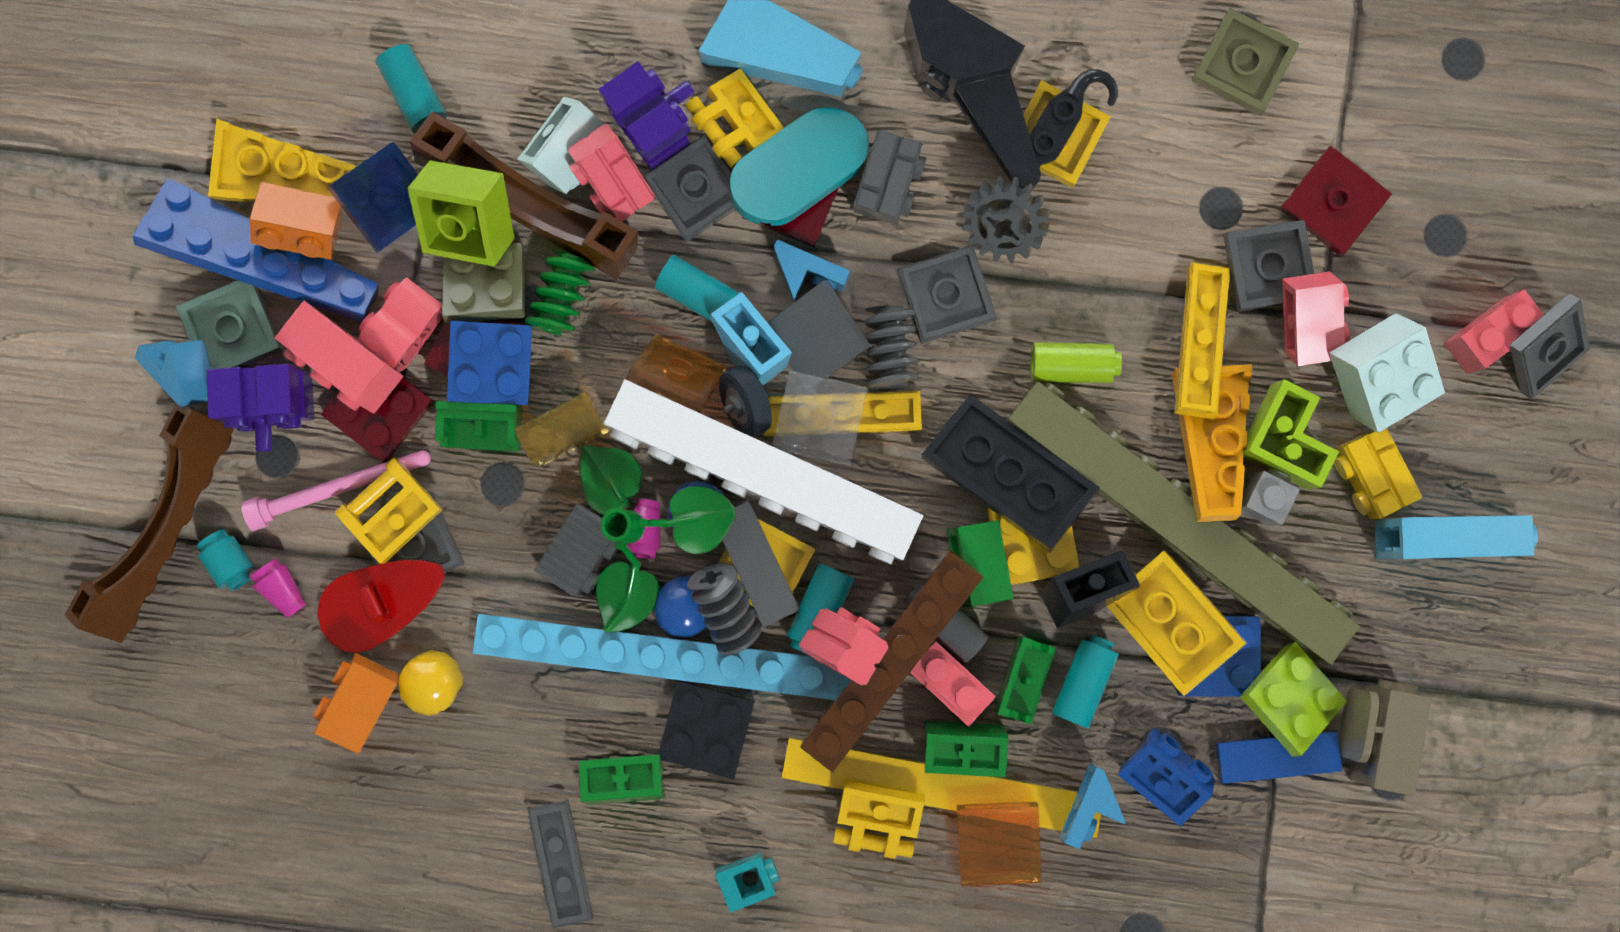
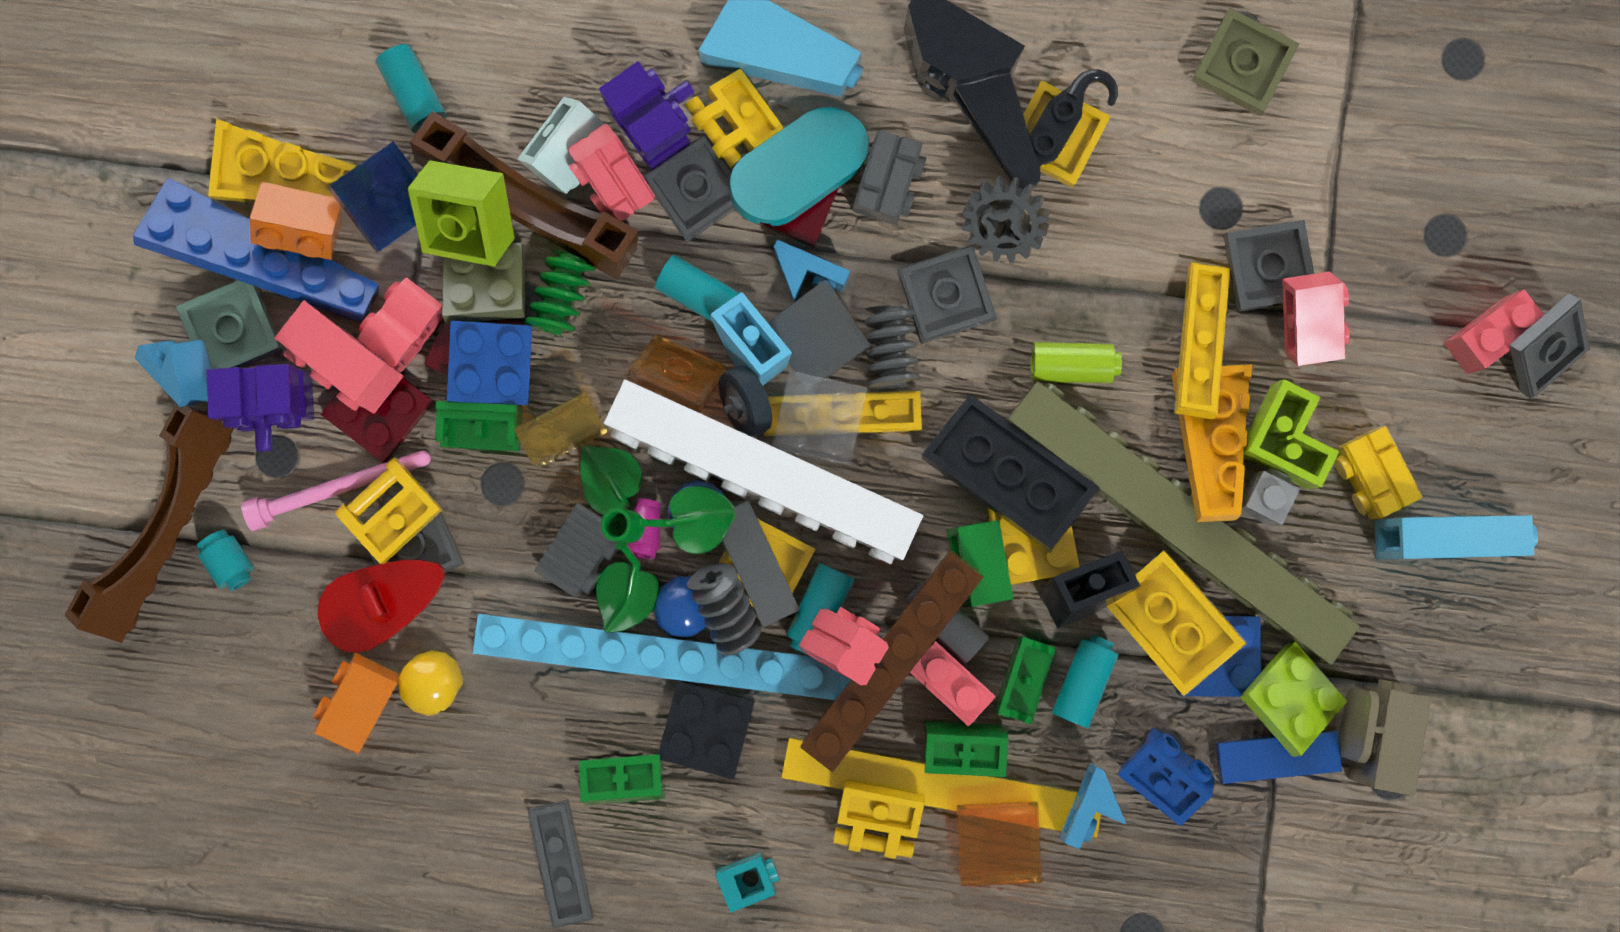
dark pink cone [249,558,306,618] -> none
dark red plate [1279,145,1392,257] -> none
light aqua brick [1329,313,1445,433] -> none

